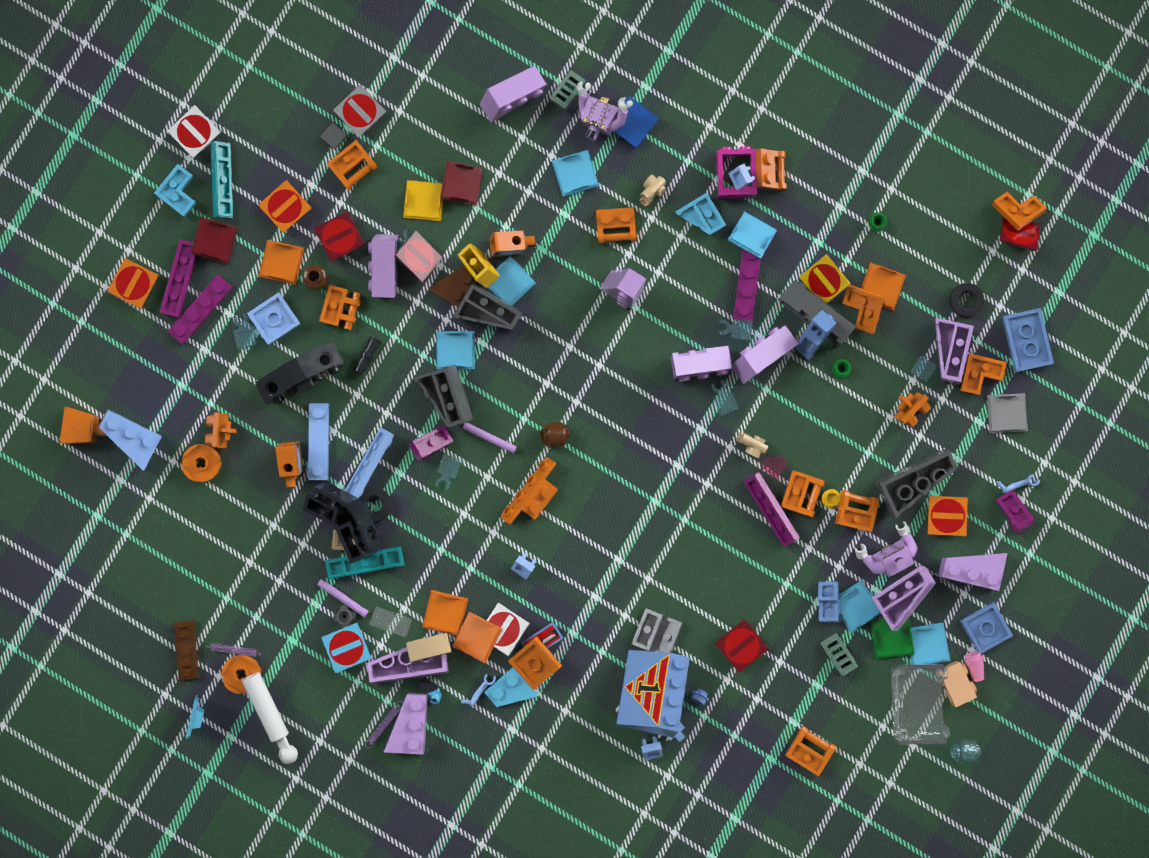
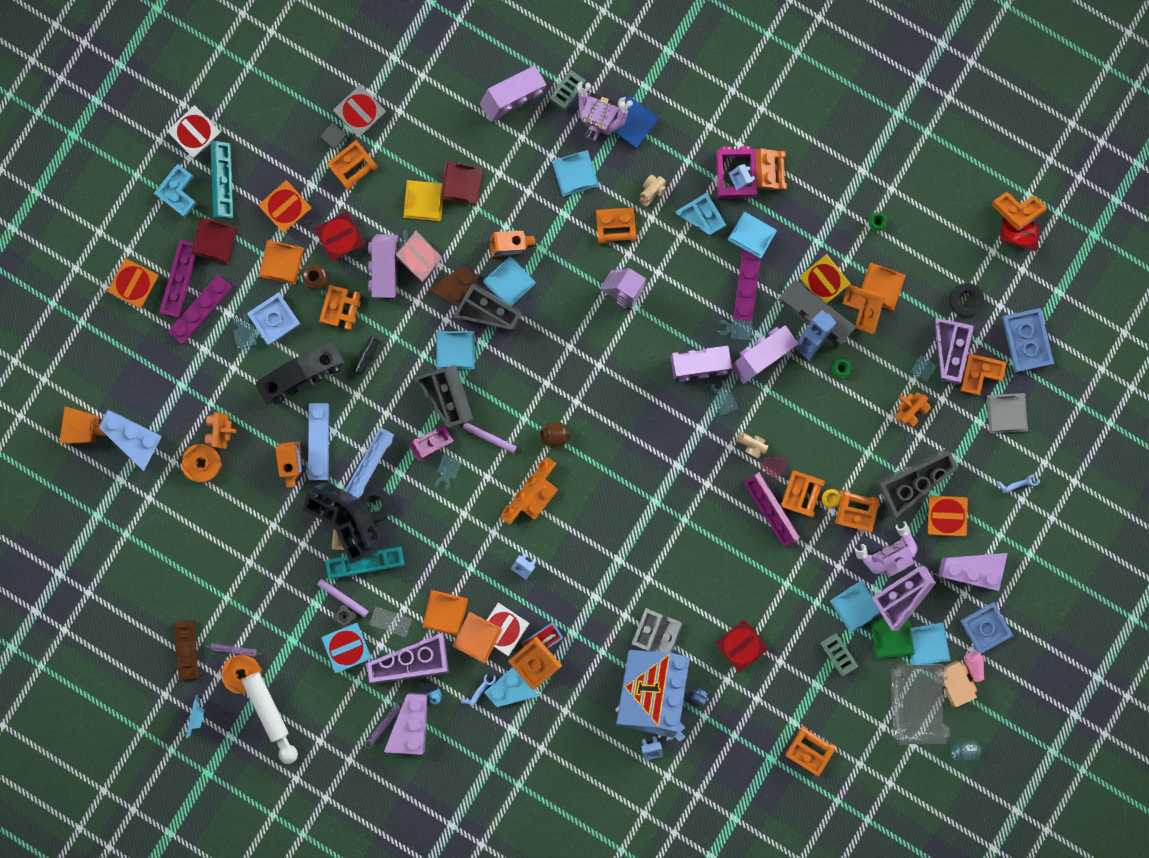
tan slope [406,633,451,662] -> none
yellow brick [458,244,500,288] -> none
medium blue slope [818,582,840,623] -> none
magenta plate [996,490,1035,535] -> none

